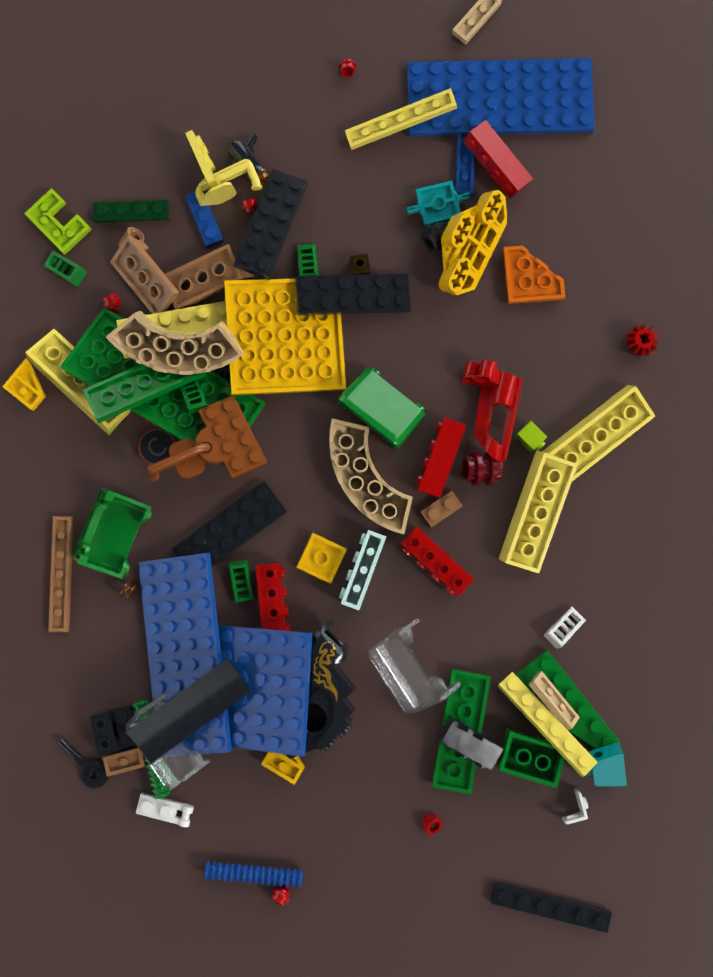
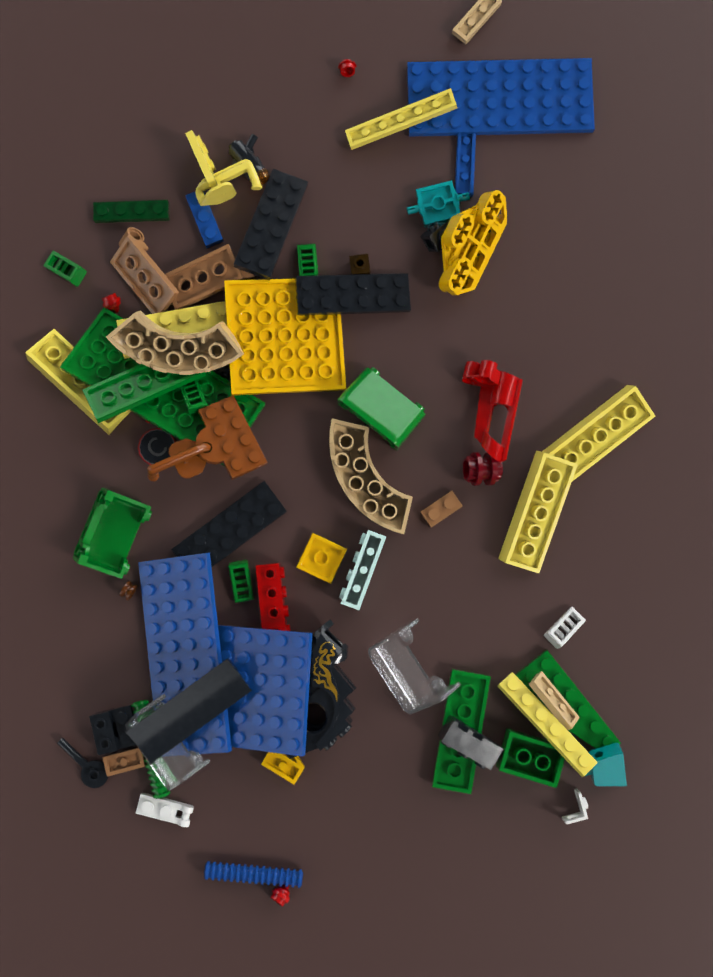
yellow wing [2,358,46,411] -> none
lime plate [24,188,92,255] -> none
medium nougat tile [48,516,74,632] -> none
red plate [241,199,258,213] -> none
red brick [401,527,474,596] -> none
red brick [416,417,466,499] -> none
red piece [422,813,442,835] -> none
brick [464,120,533,199] -> none
black plate [491,881,612,933] -> none
orange plate [503,246,565,304] -> none
lime brick [514,421,547,452] -> none
red gear [625,324,659,357] -> none

